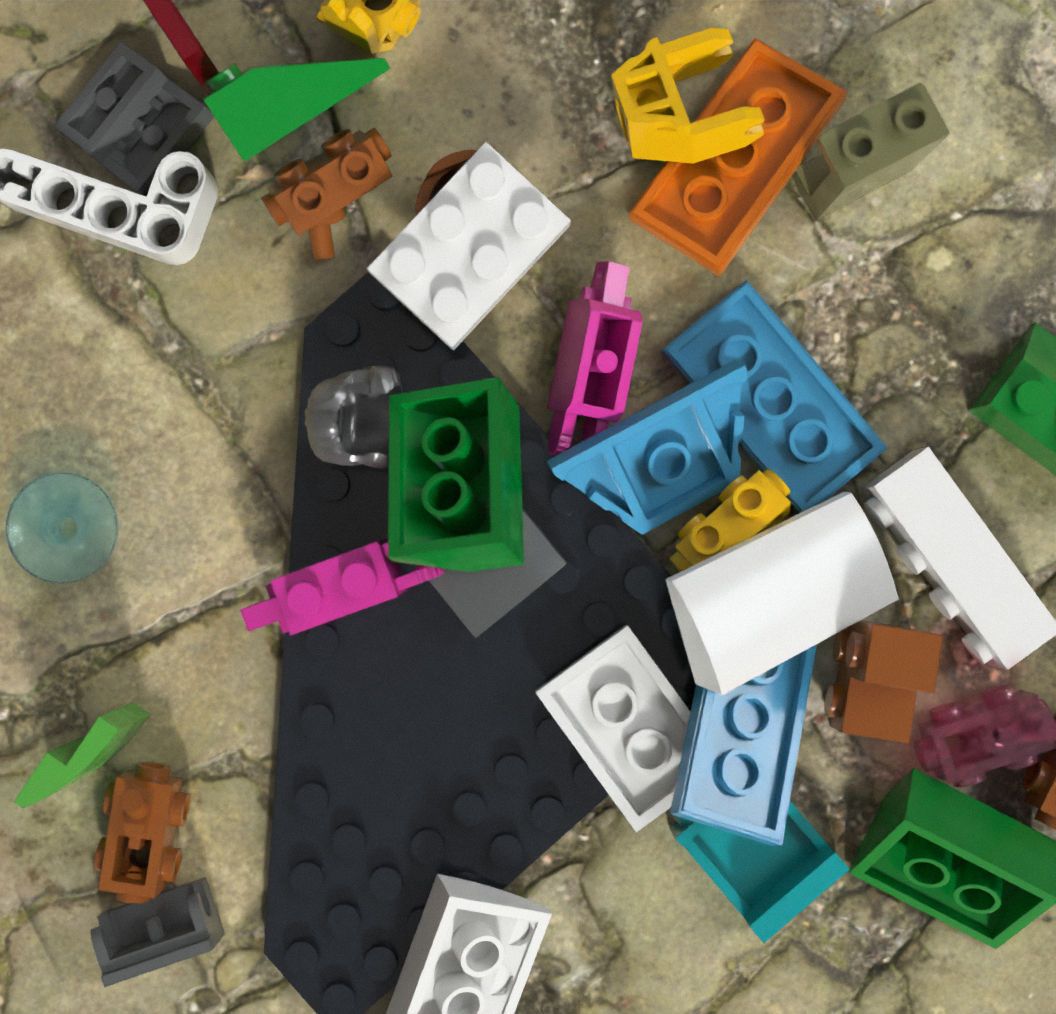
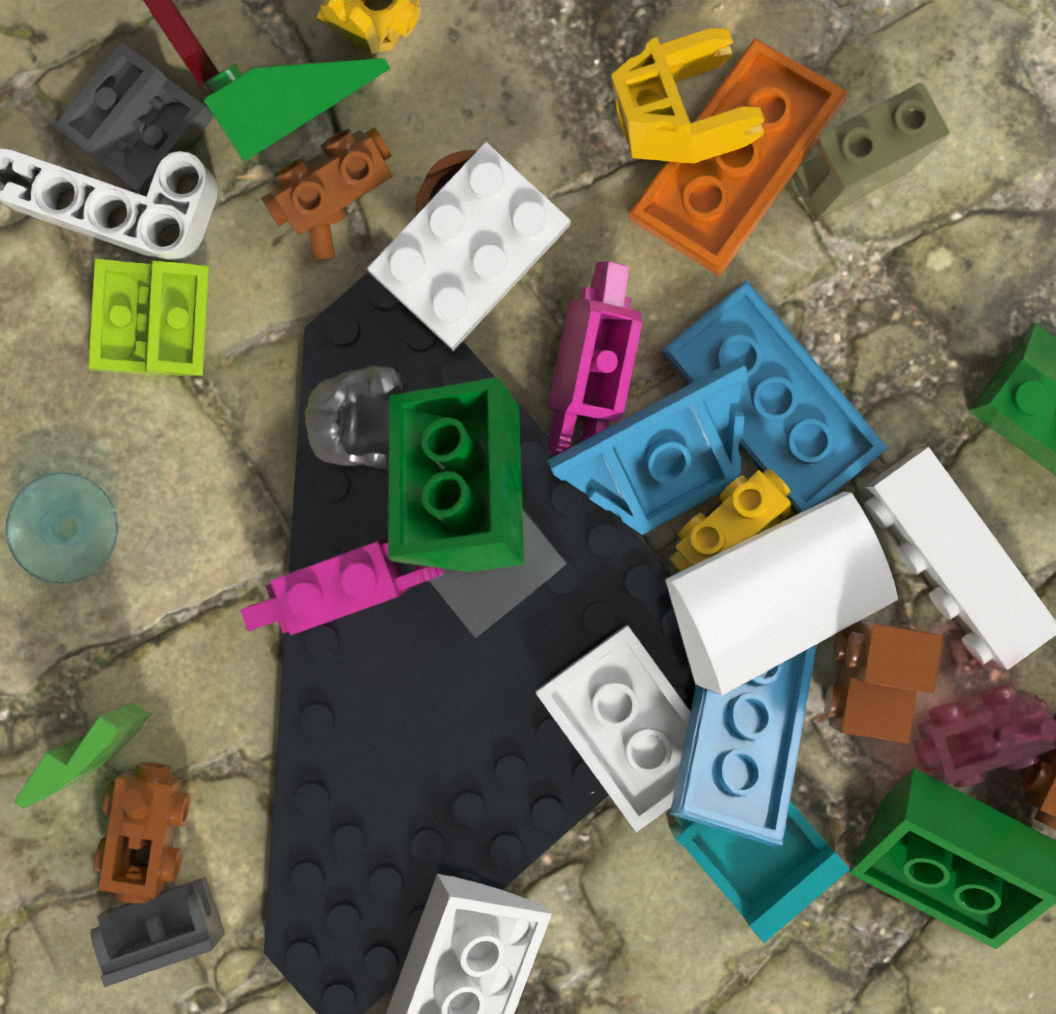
none -> lime slope [88,258,209,376]

